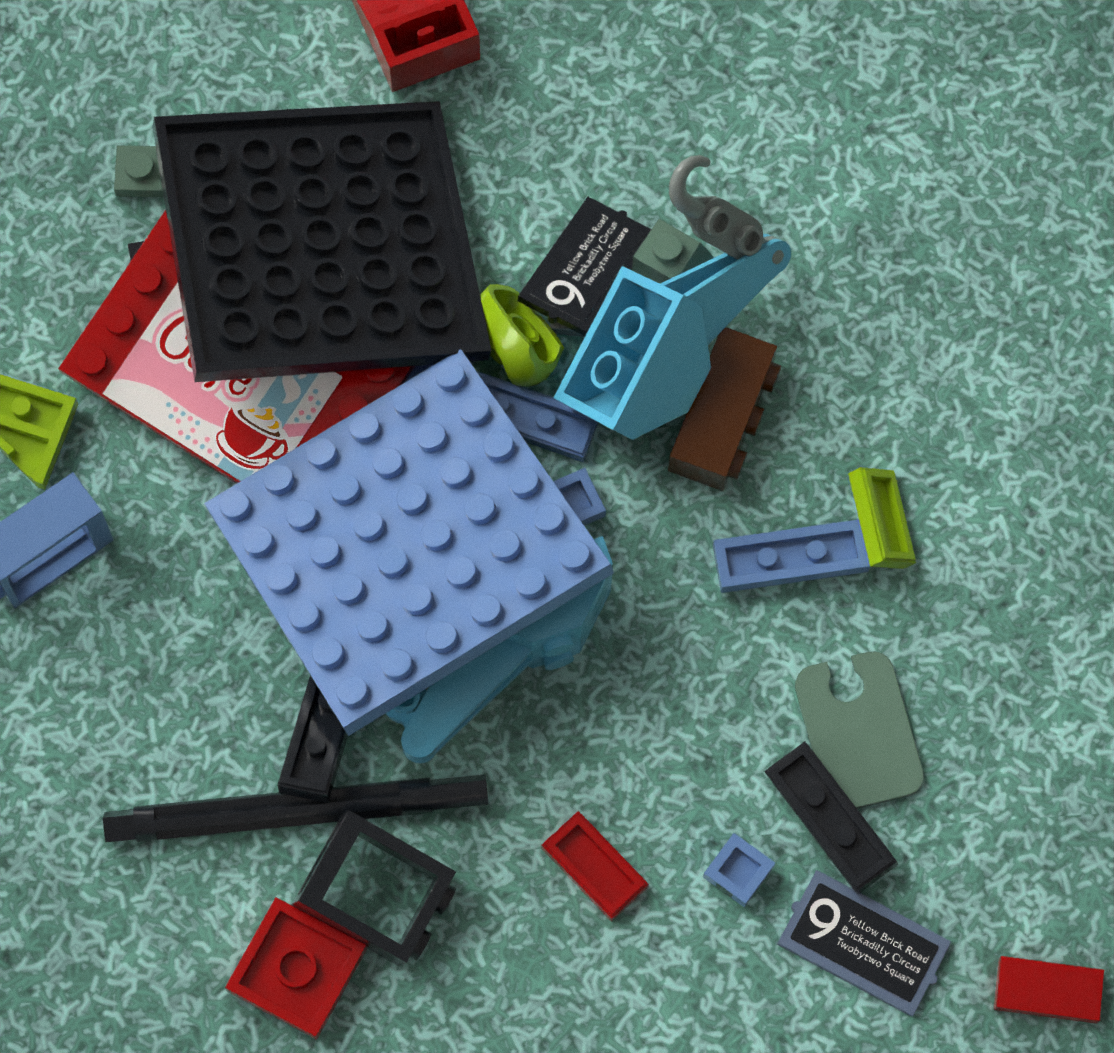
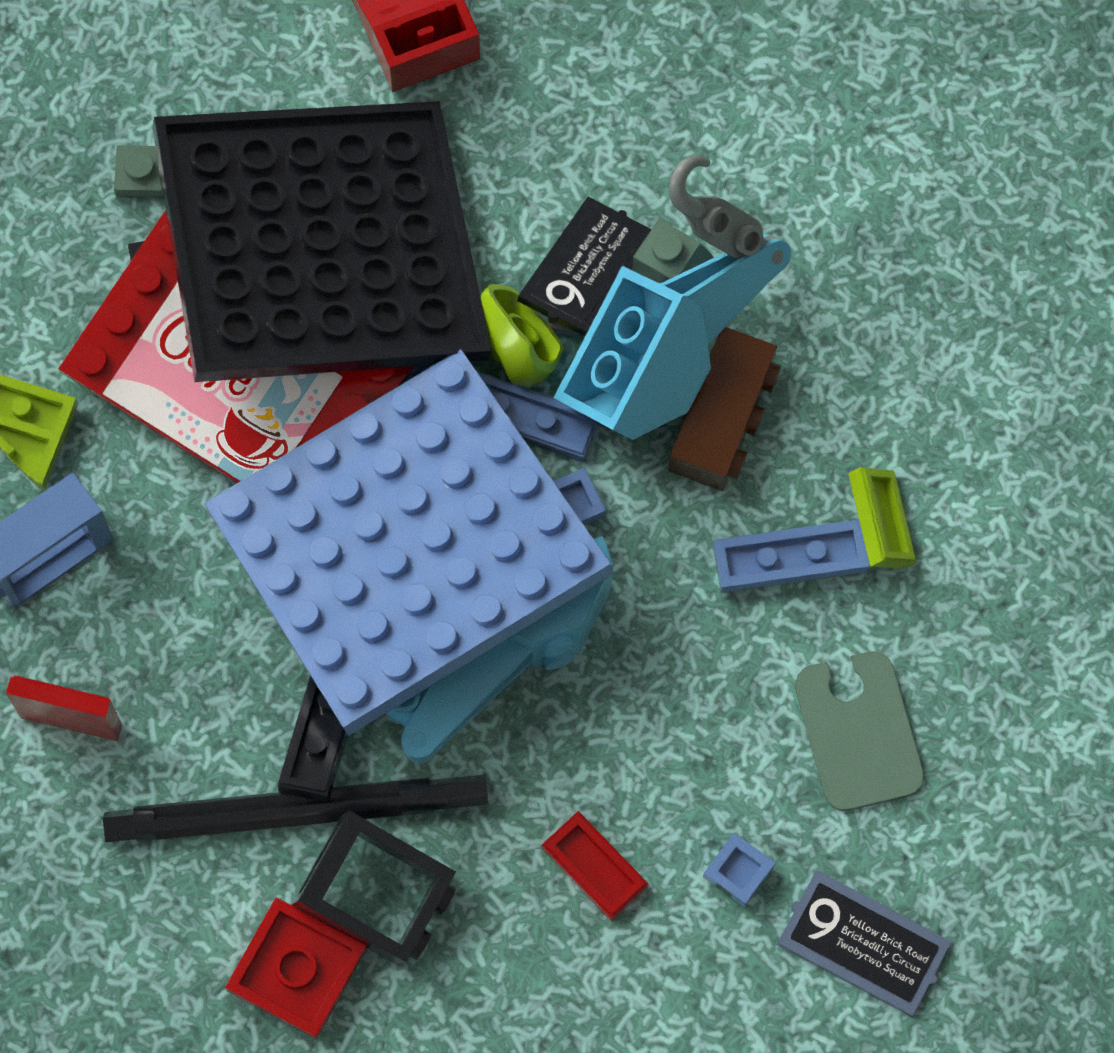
black tile [764,741,898,895] -> none
red tile [994,956,1104,1024] -> none
none -> red tile [6,675,122,741]

